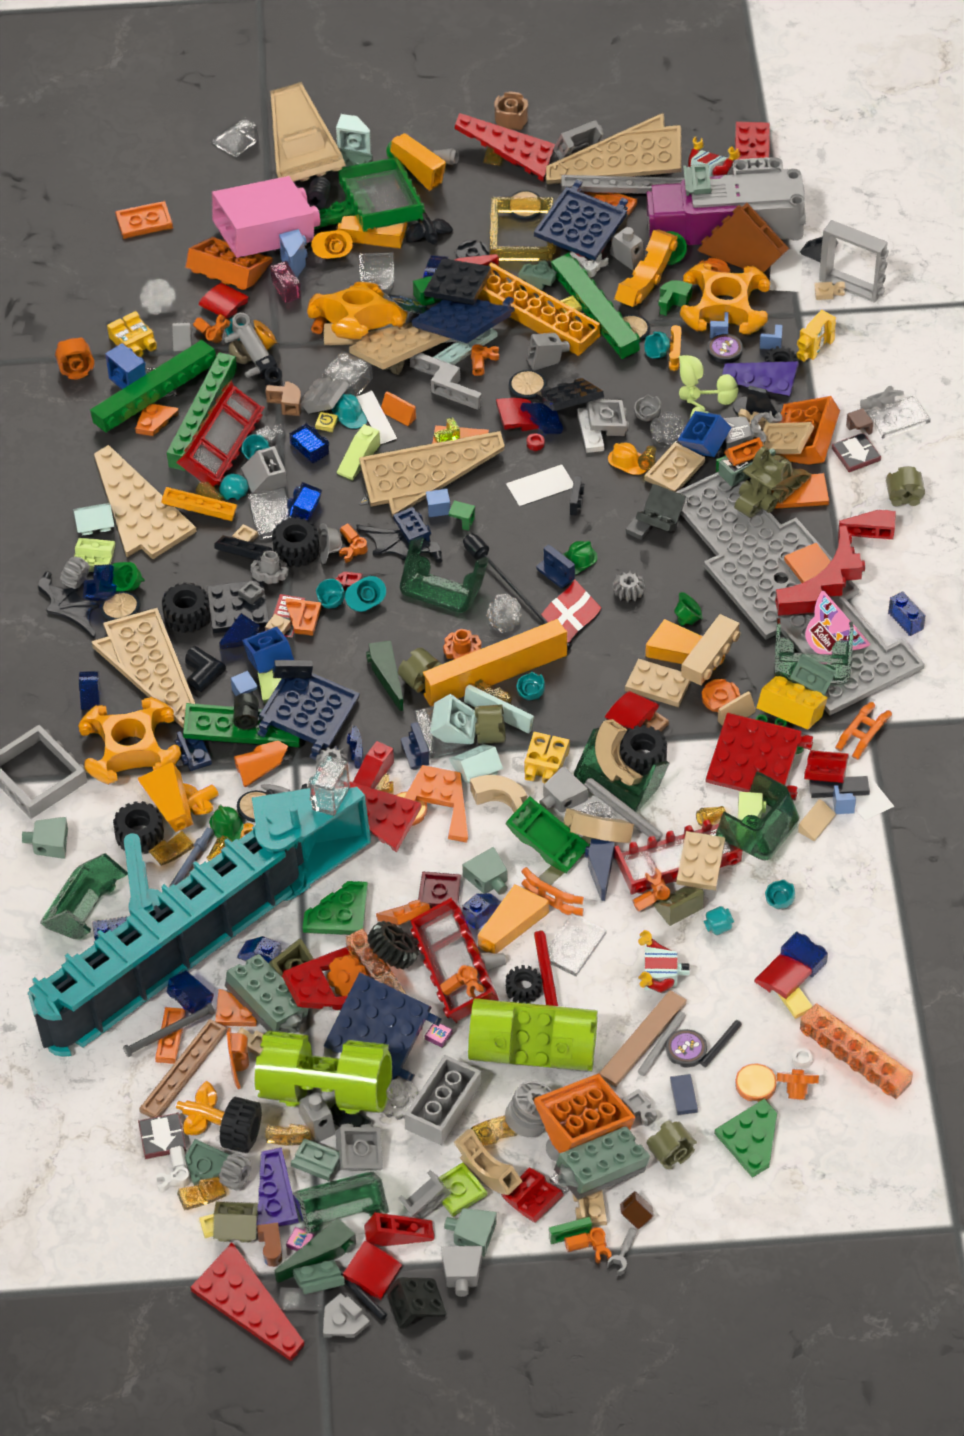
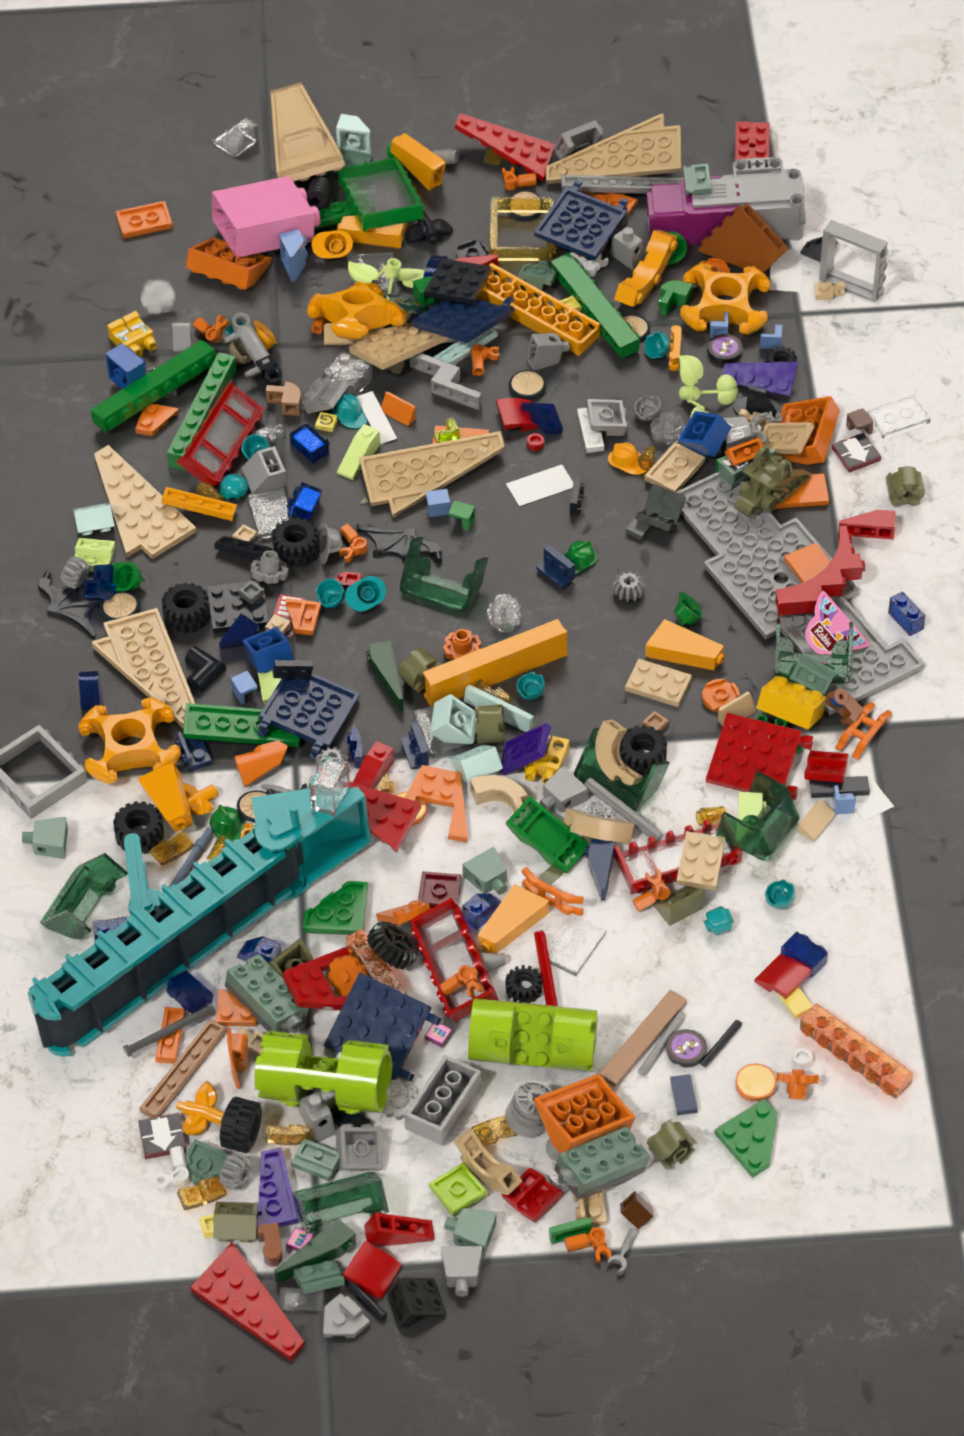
orange brick [55,338,94,379] -> none
red slope [199,283,249,319] -> none
pearl dark grey wheel [233,693,259,730] -> none
clear pink brick [270,261,301,303] -> none
dark blue bracket [393,507,431,544] -> none
light grey panel [398,1170,451,1219] -> none
flag [463,533,601,650] -> none
medium nougat brick [495,92,528,131] -> none
black plate [535,378,604,411] -> none
red slope [605,691,659,729] -> none
light grey plate [622,1089,657,1126] -> none
torso [638,930,689,993] -> none
tan brick [681,614,741,685] -> none
torso [688,137,740,176] -> none
yellow hips [796,310,836,362] -> none
light grey piece [860,386,904,410] -> none
none -> yellowish green plant [348,258,427,302]
none -> dark purple tile [499,723,551,776]
none -> orange bar [502,167,537,190]
none -> dark orange leg [826,688,863,726]

